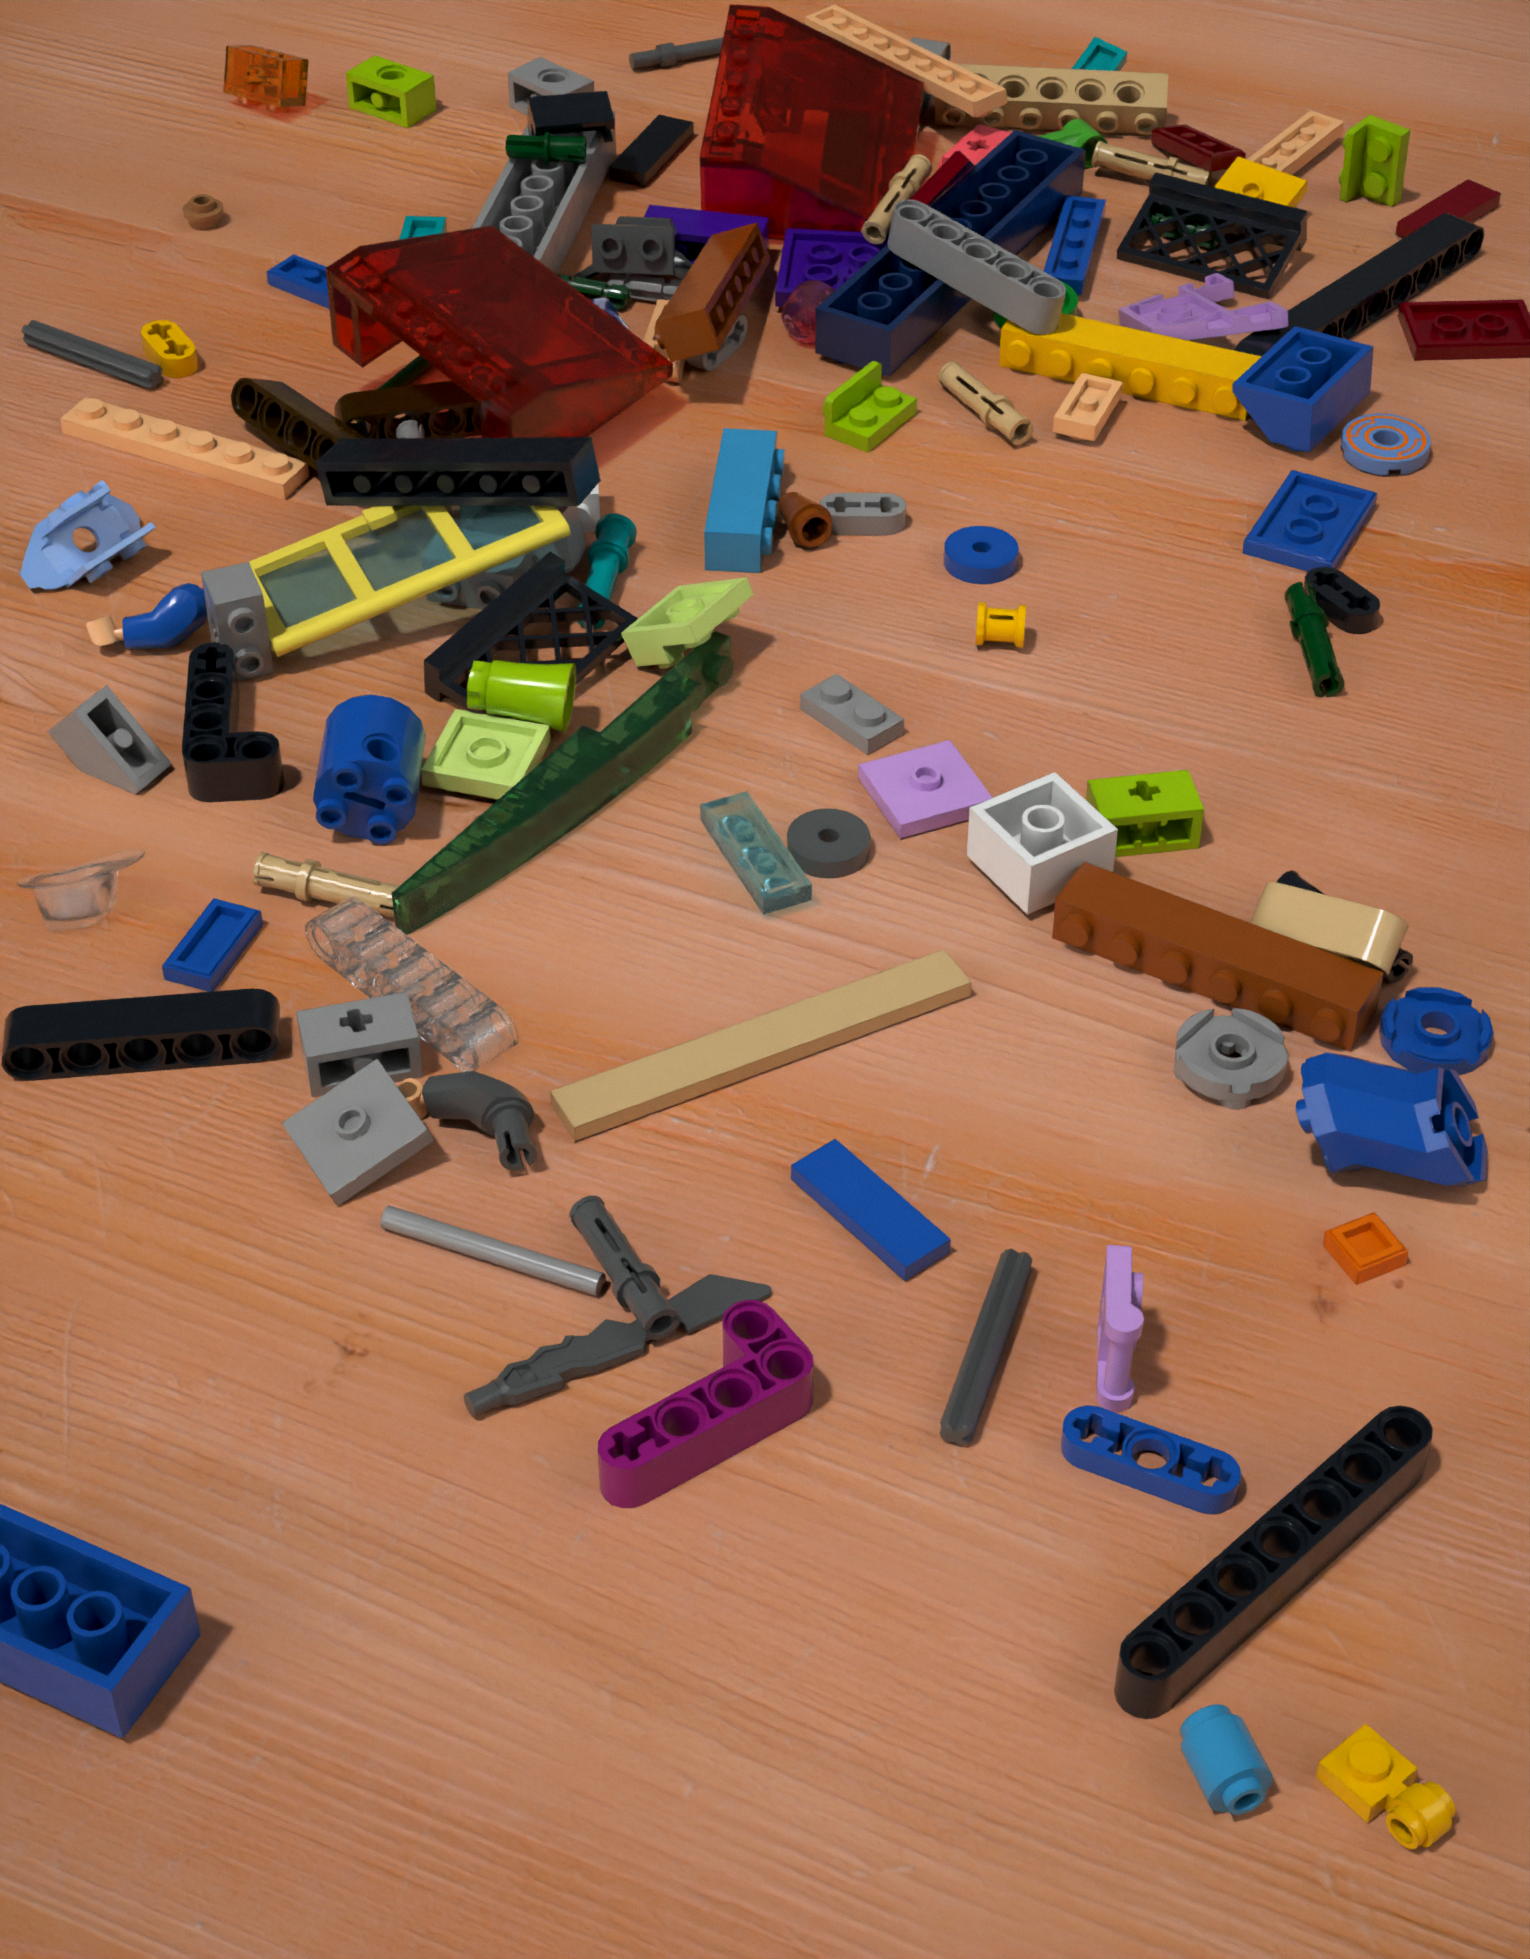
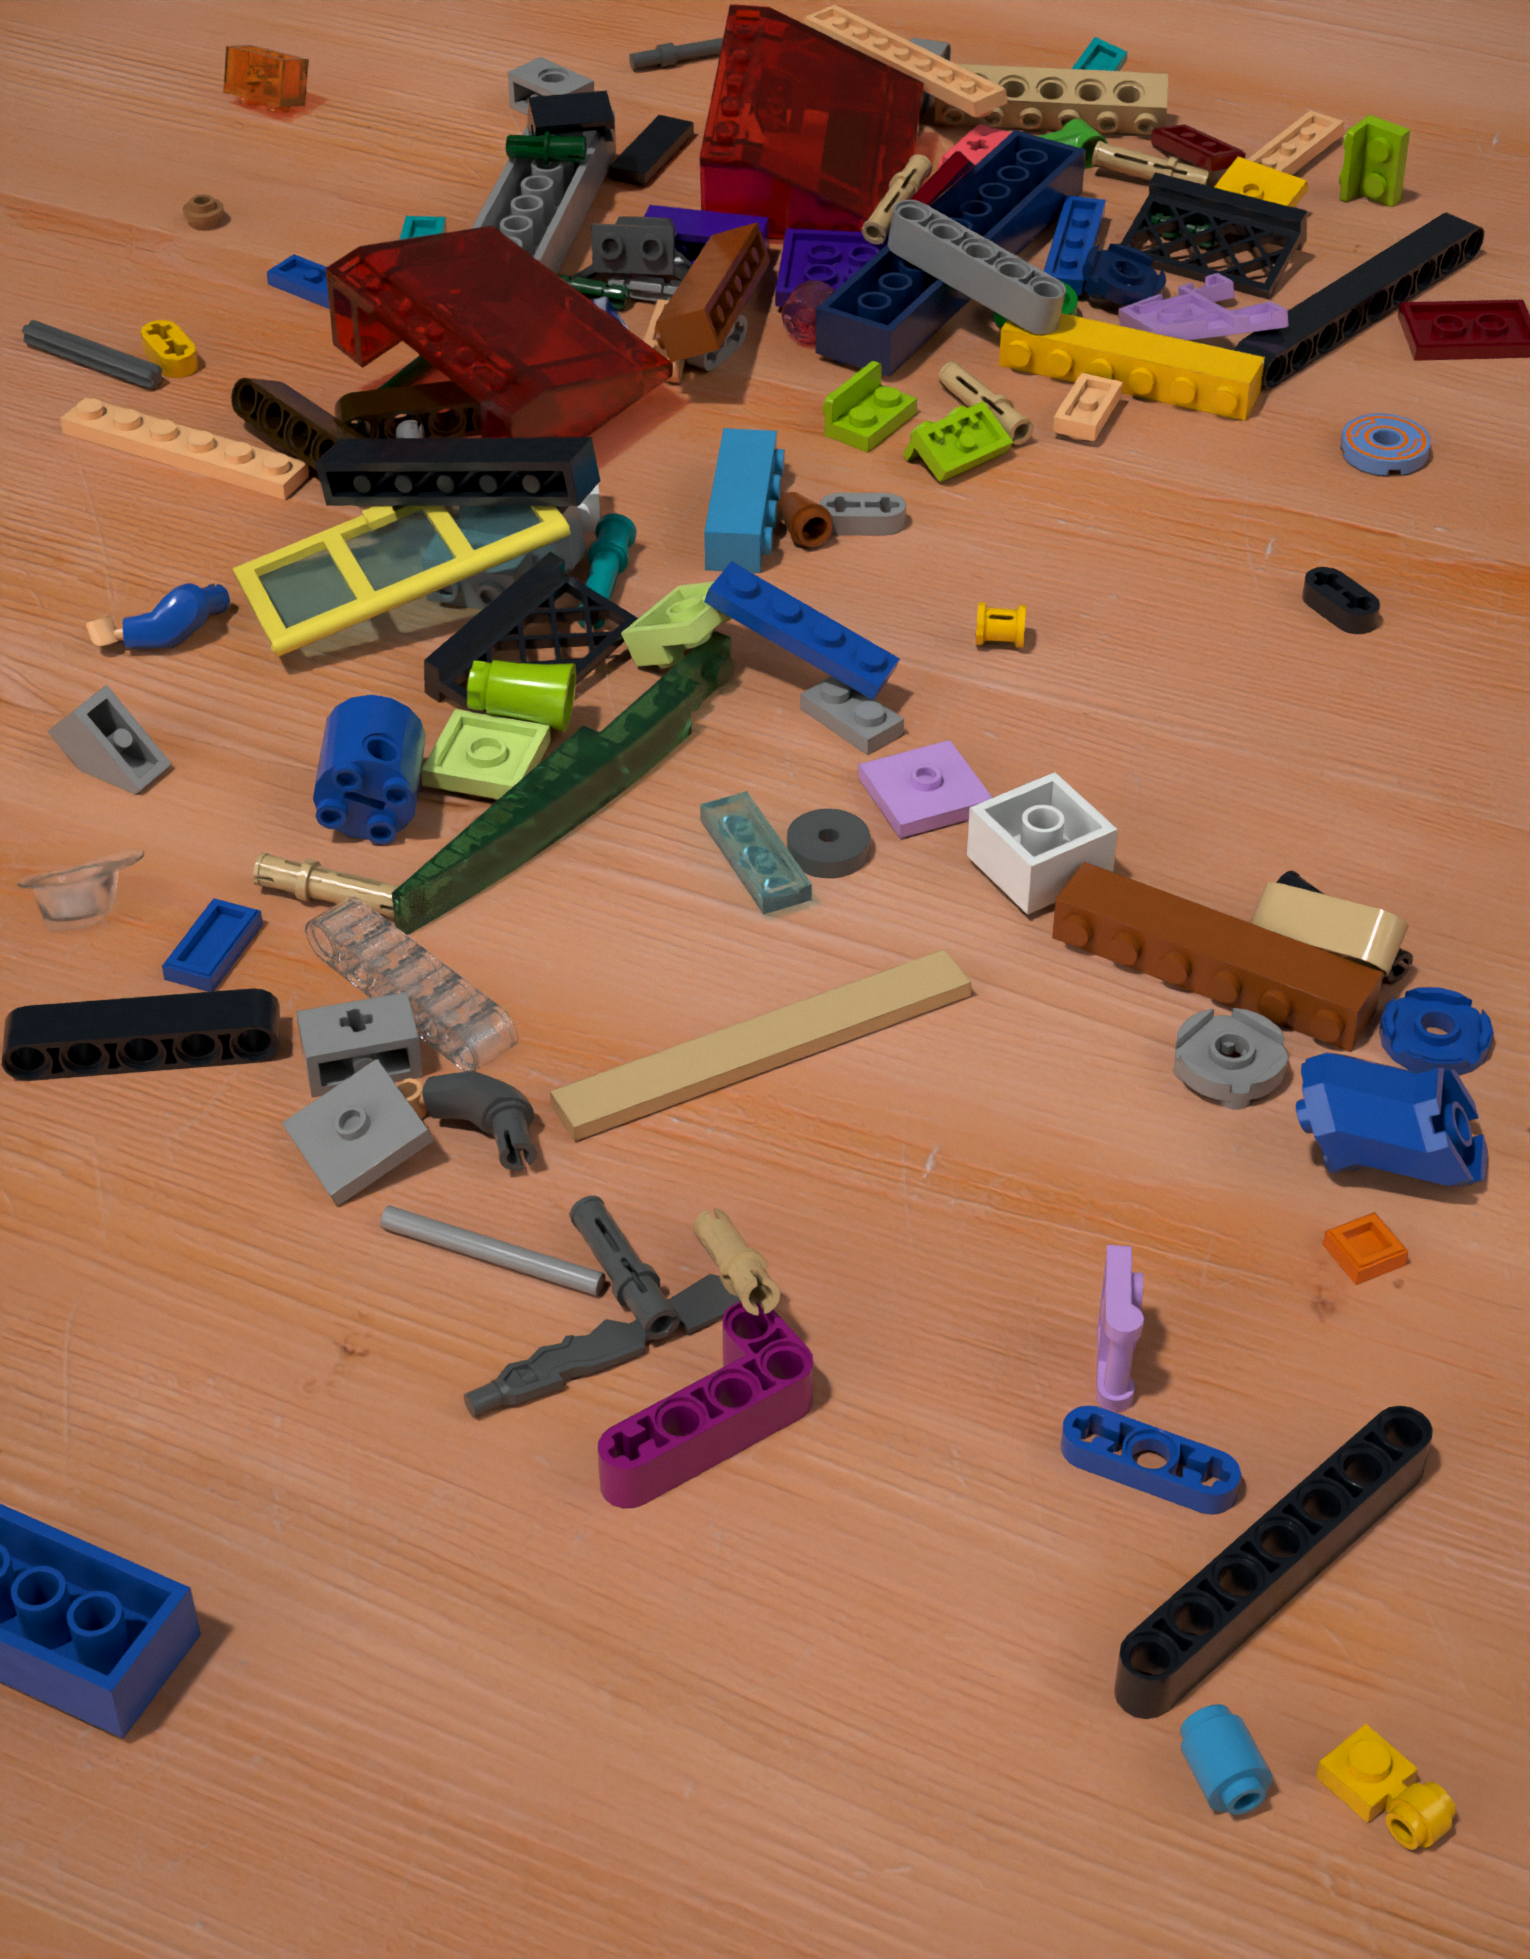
light blue piece [19,480,156,590] -> none
black beam [182,642,285,802] -> none
light grey brick [201,562,274,681] -> none
lime brick [346,55,436,128] -> none
blue tile [791,1139,951,1281] -> none
dark grey axle [940,1248,1032,1446] -> none
blue piece [944,526,1019,584] -> none
lime brick [1086,769,1204,857] -> none
blue slope [1232,326,1374,452] -> none
blue tile [1243,470,1377,572] -> none
dark green pin [1284,582,1345,697] -> none
dark red tile [1395,179,1501,238] -> none
none -> tan pin [693,1208,780,1315]
none -> blue plate [704,561,900,700]
none -> lime bracket [903,401,1013,482]
none -> dark blue plate [1082,243,1166,307]

